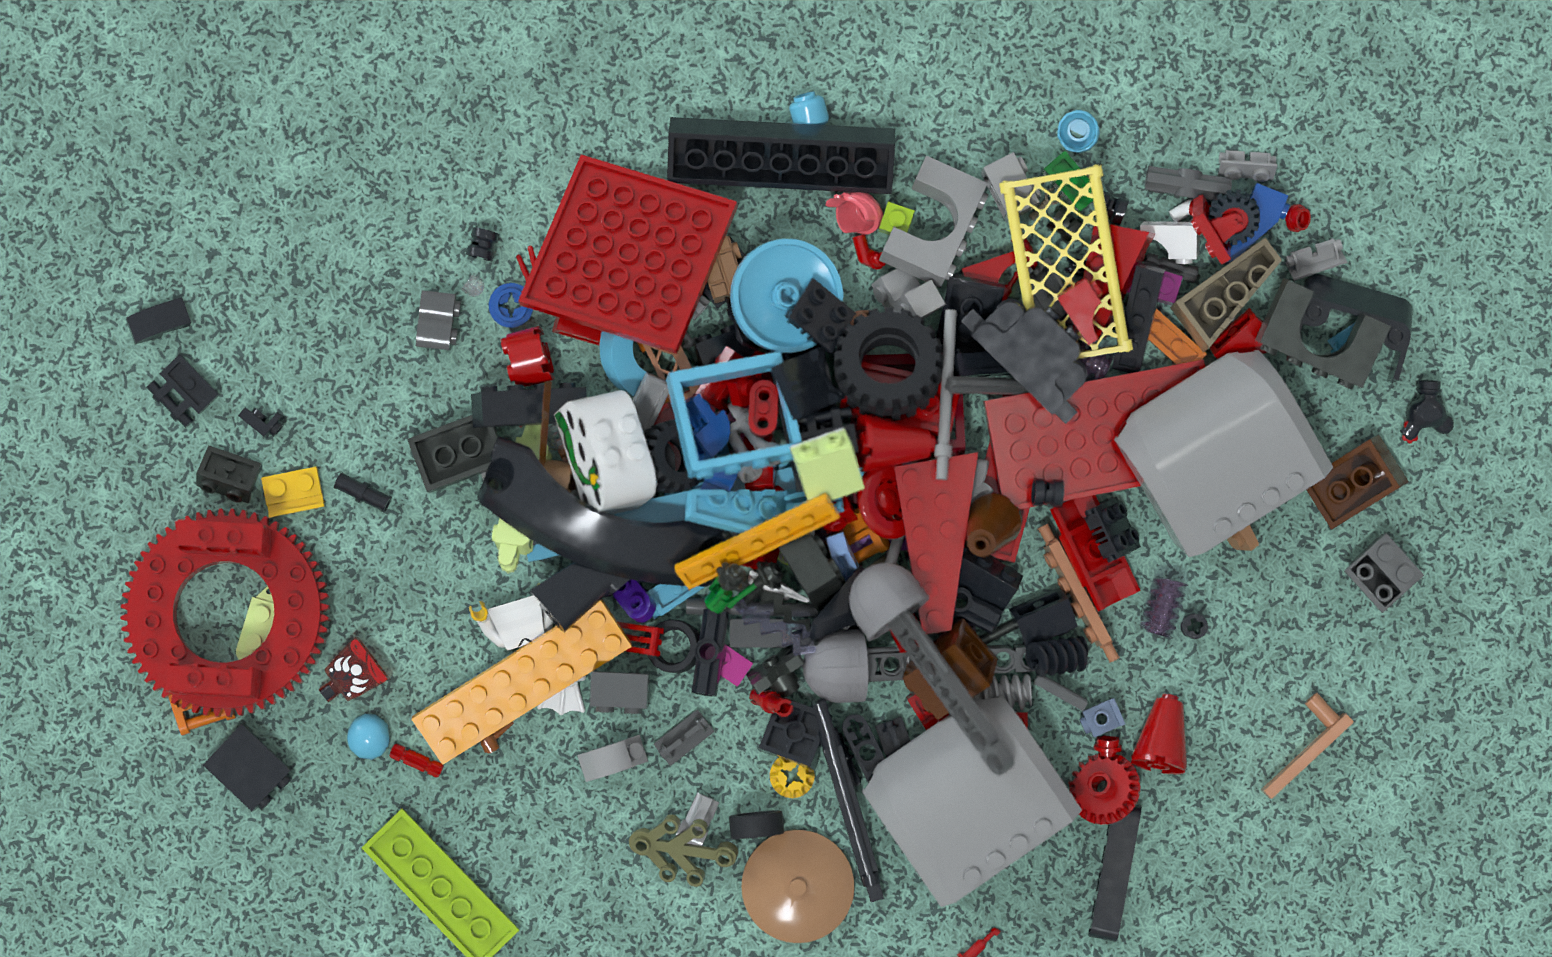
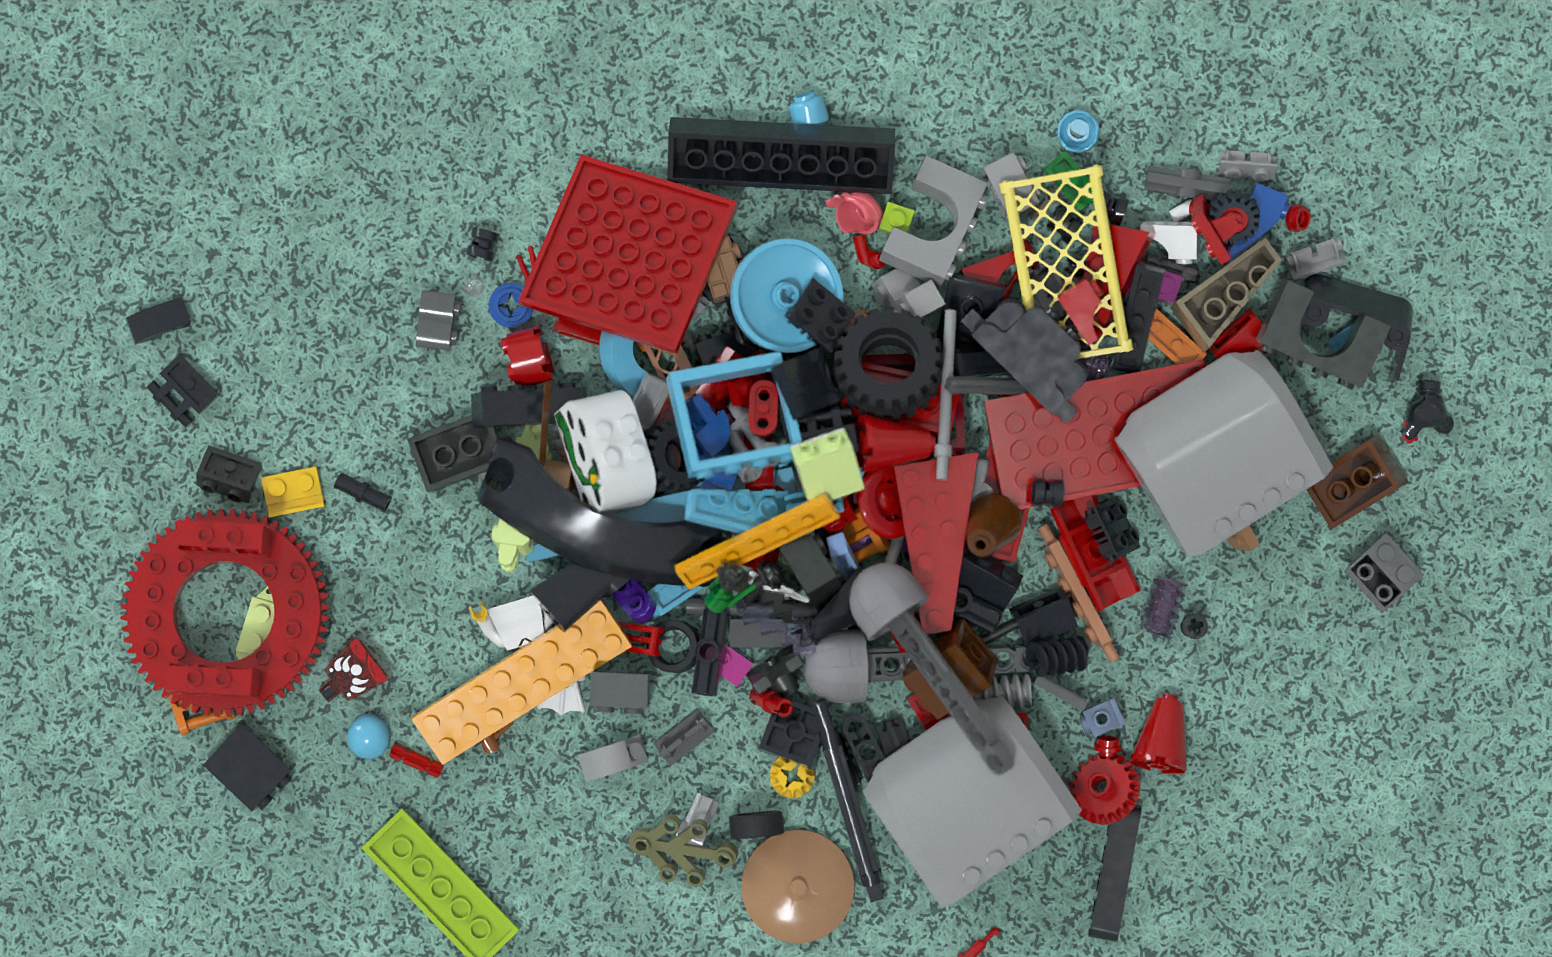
black bracket [238,407,284,438] -> none
nougat piece [1261,693,1354,799] -> none

